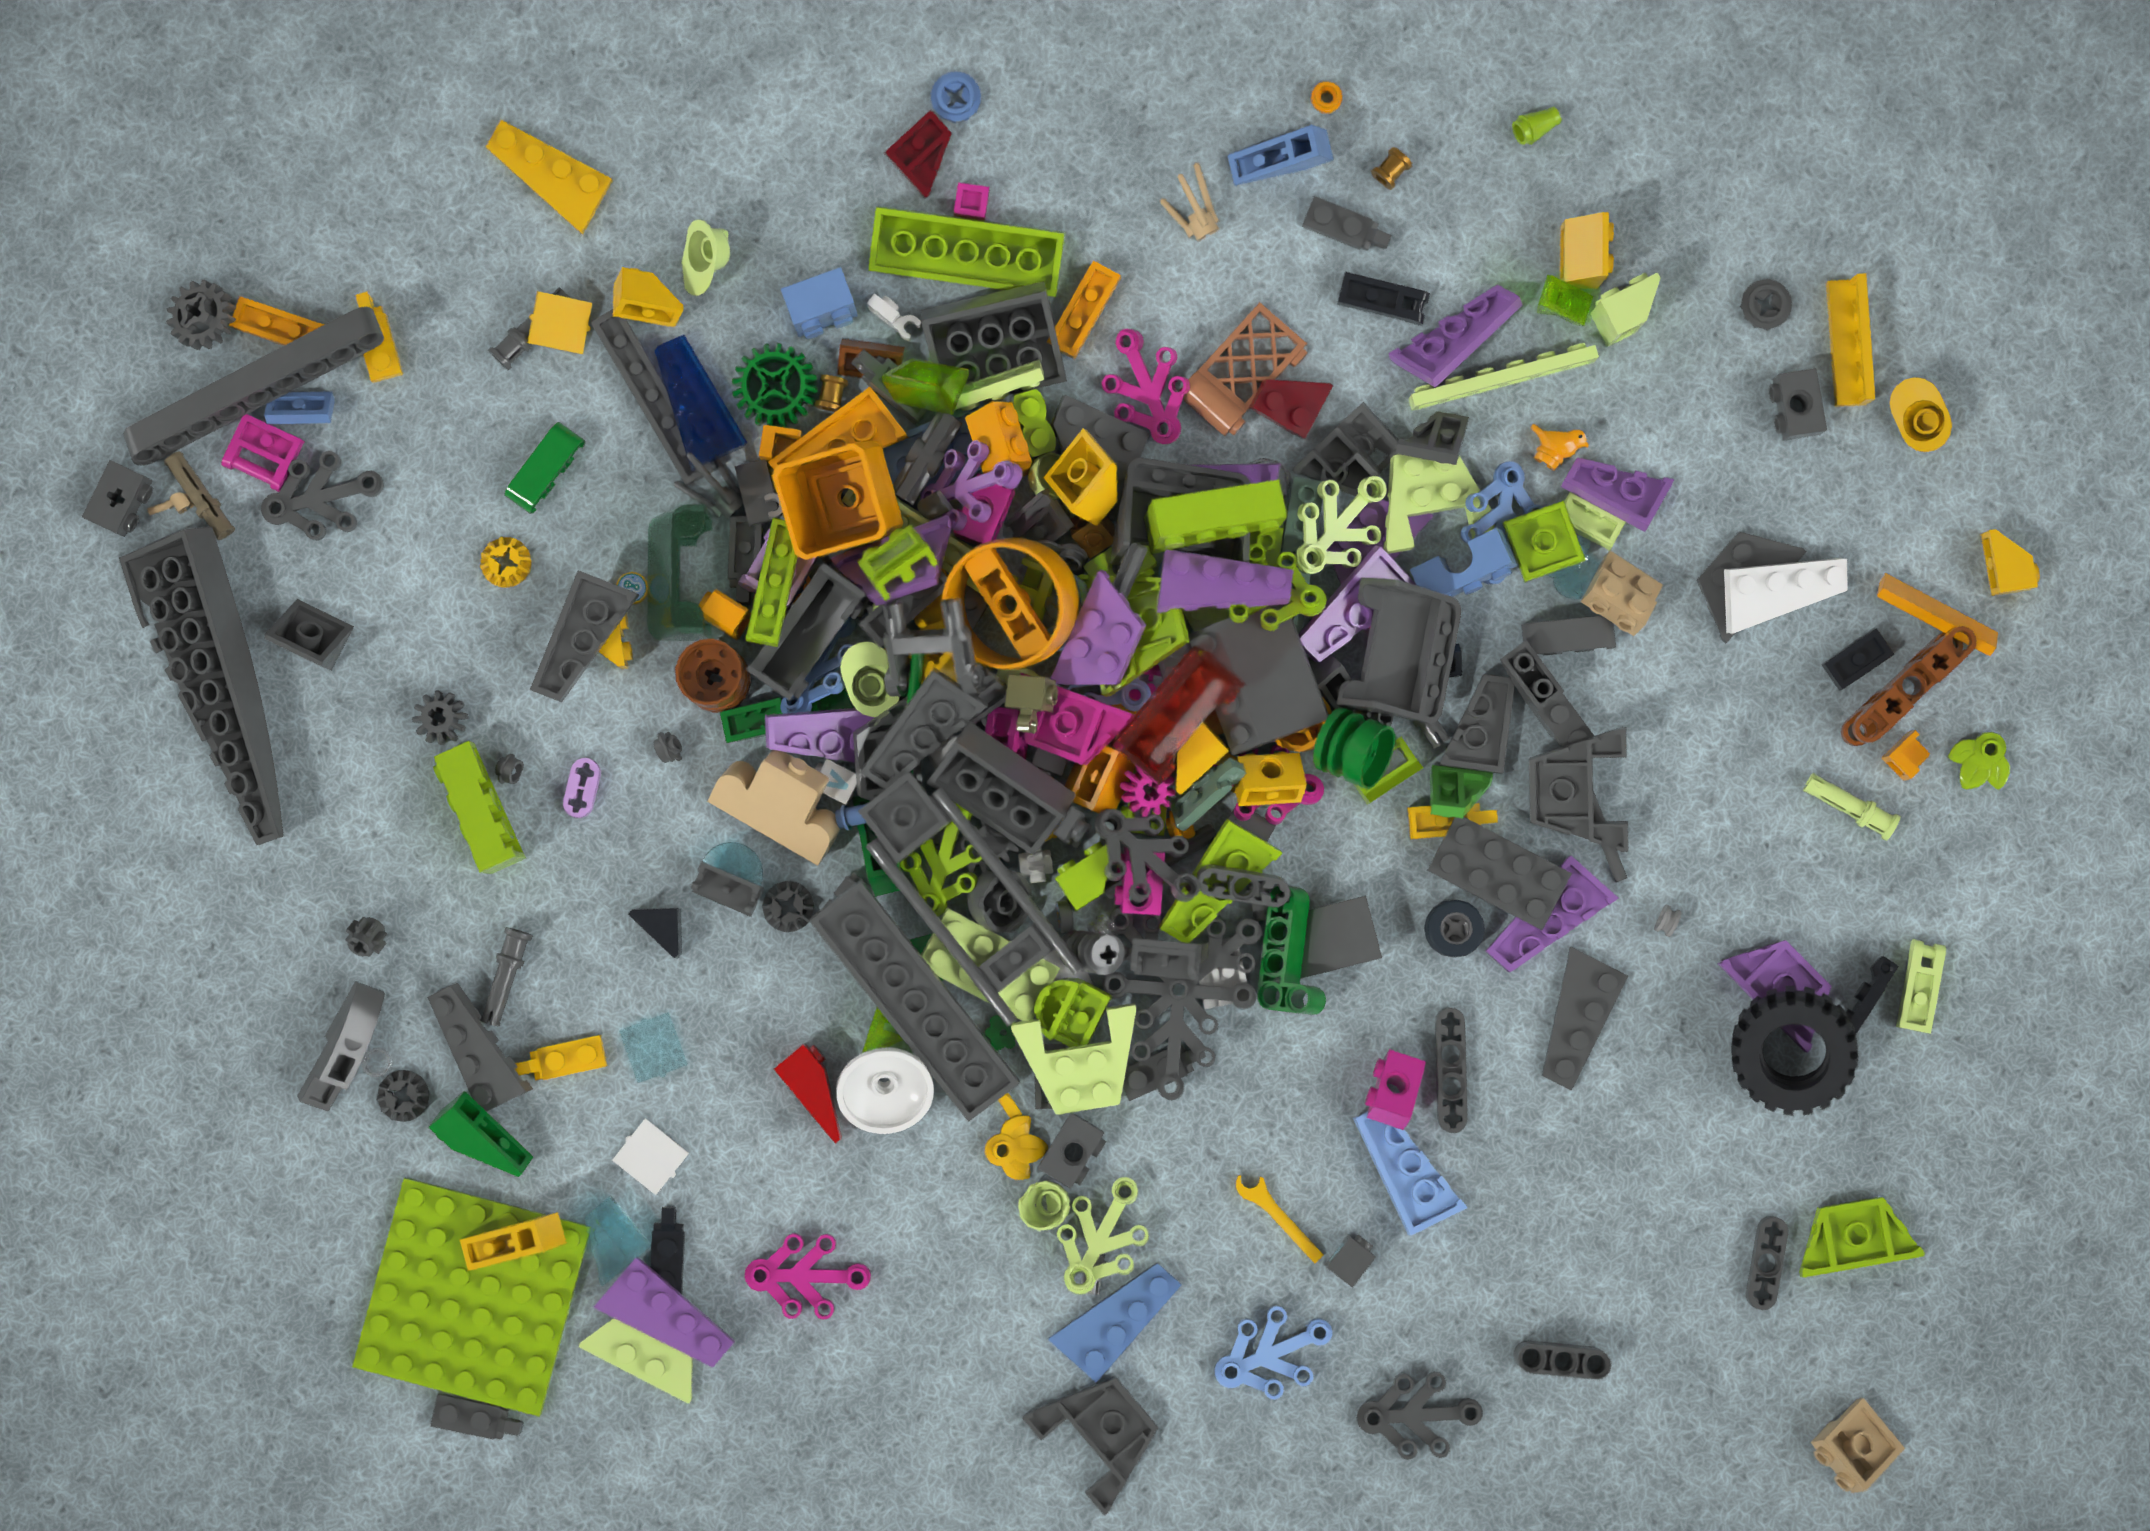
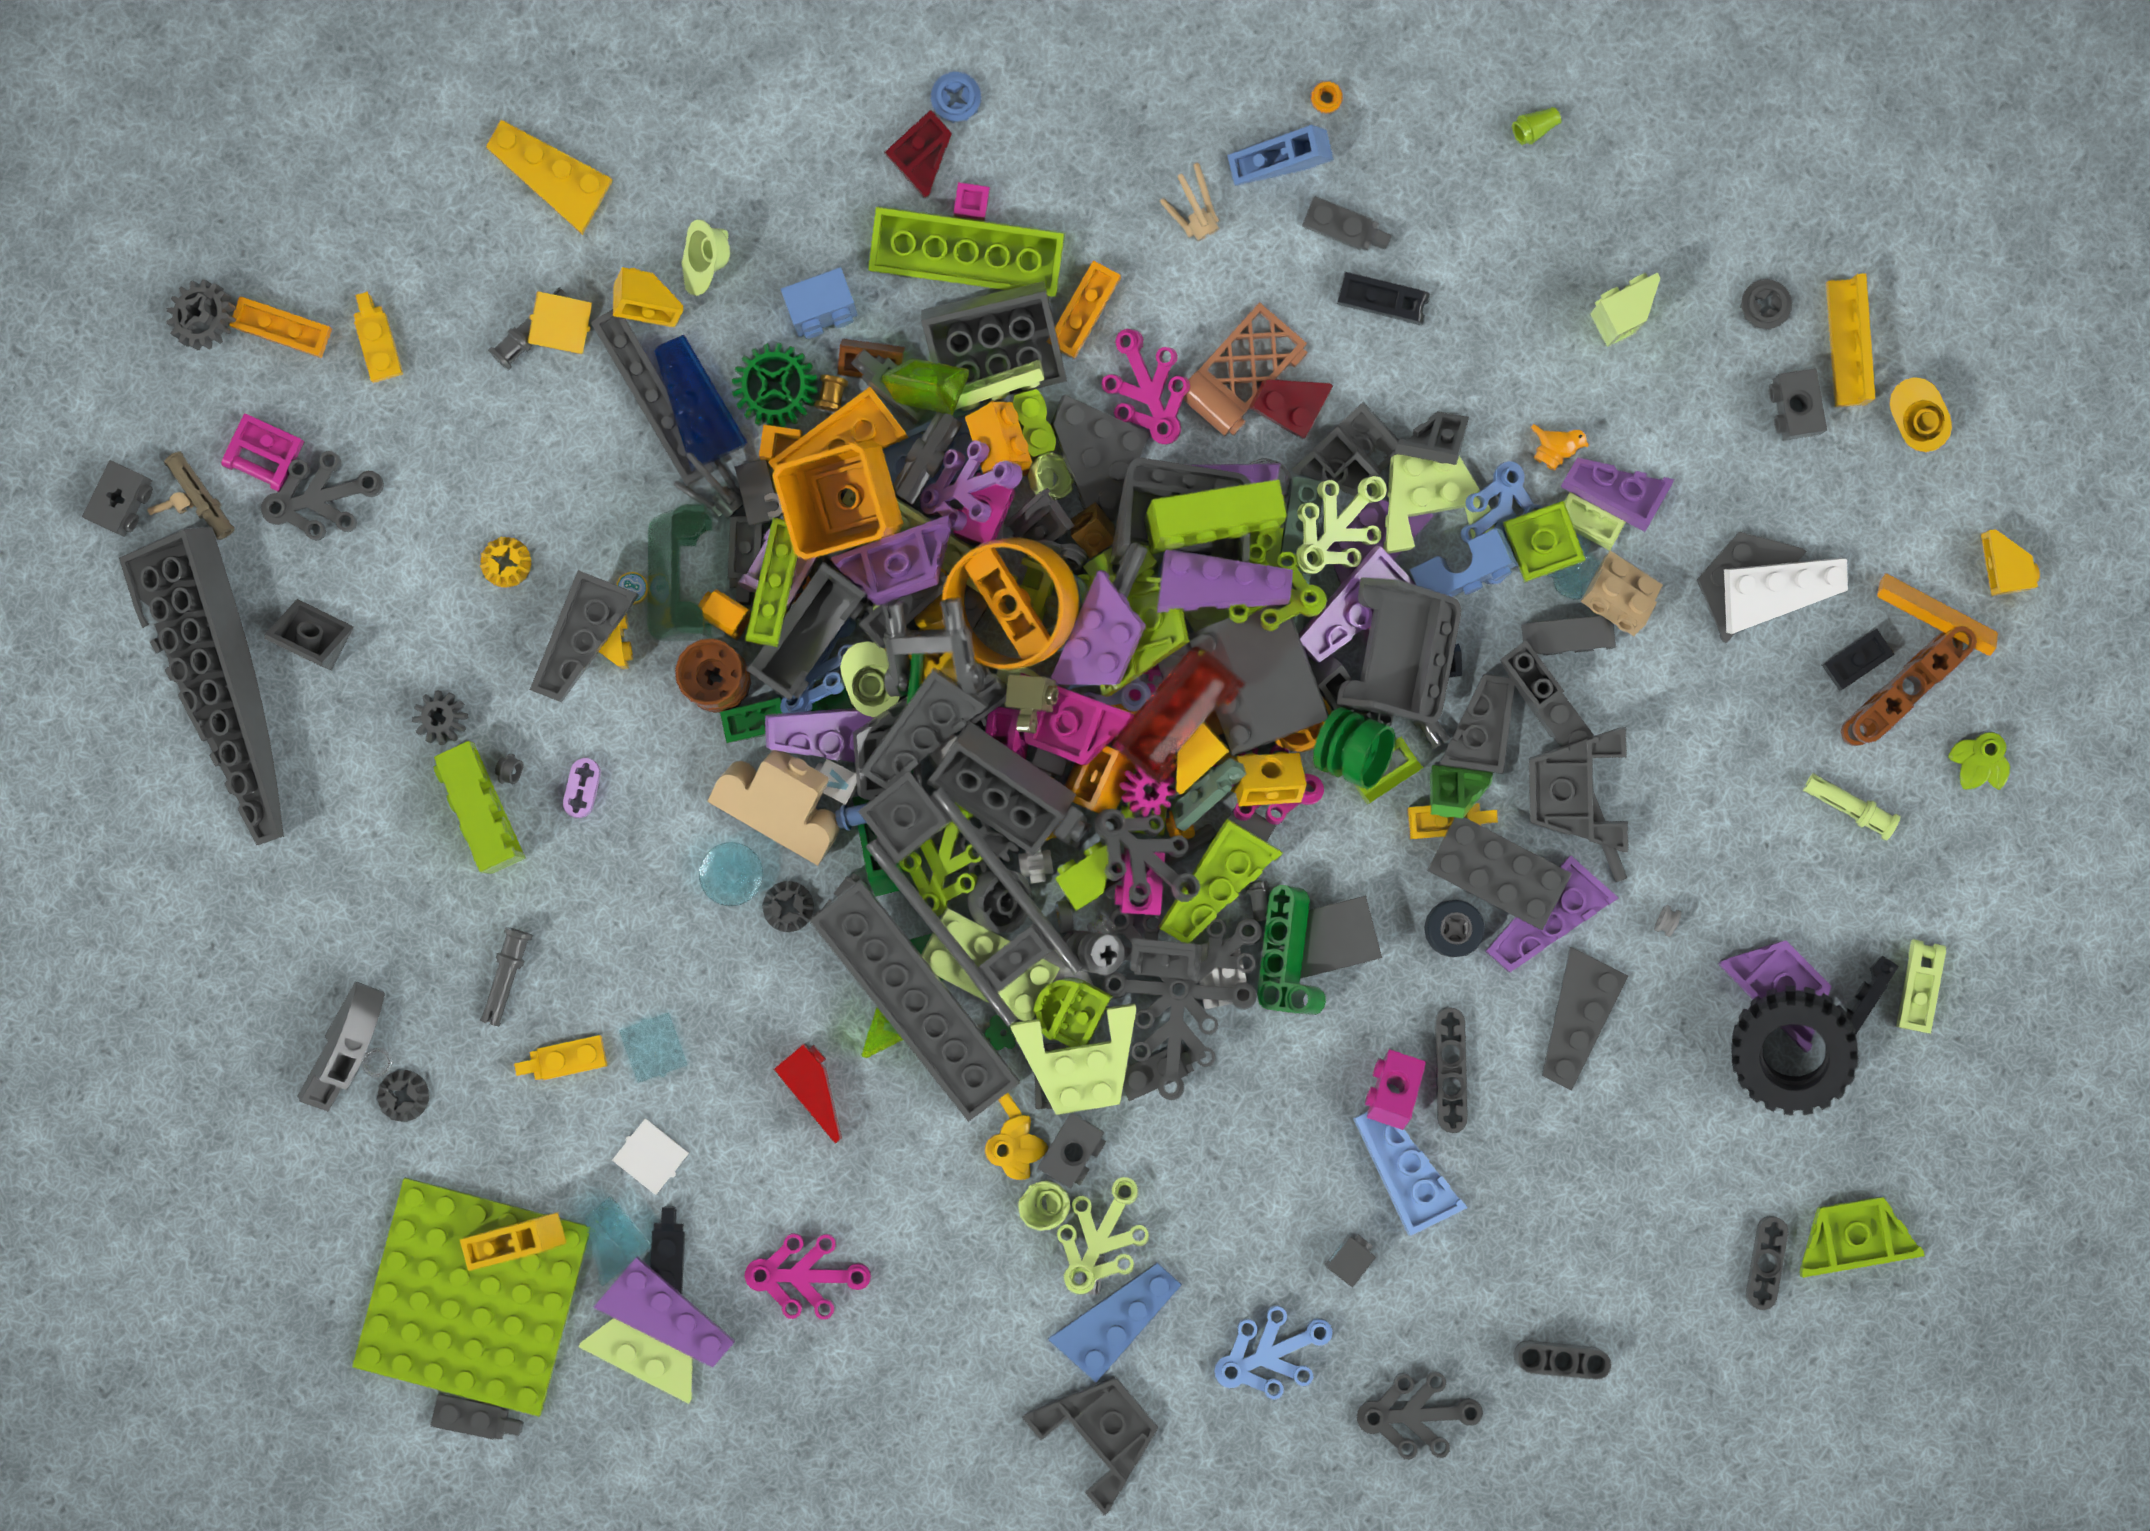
dark grey beam [123,307,384,466] -> none
medium blue plate [264,392,334,424] -> none
dark grey gear [345,917,387,957] -> none
dark grey wing [427,983,533,1112] -> none
green slope [428,1091,533,1177] -> none
green beam [504,422,585,514] -> none
black slope [628,908,682,959] -> none
dark grey plate [653,732,682,763] -> none
dark grey hinge [691,861,764,917] -> none
white dish [836,1048,934,1134] -> none
lime window [858,524,939,602] -> none
white plate [867,293,922,341] -> none
dark grey piece [918,490,953,520] -> none
yellow slope [1043,428,1117,526] -> none
dark grey beam [1196,864,1290,907] -> none
yellow piece [1236,1175,1324,1264] -> none
pearl gold bush [1371,147,1412,190] -> none
medium lavender wing [1388,284,1522,388] -> none
yellowish green plate [1408,343,1599,411] -> none
clear neon green slope [1536,275,1594,326] -> none
yellow slope [1560,212,1614,289] -> none
tan plate [1810,1398,1905,1493] -> none
light orange panel [1881,730,1930,781] -> none

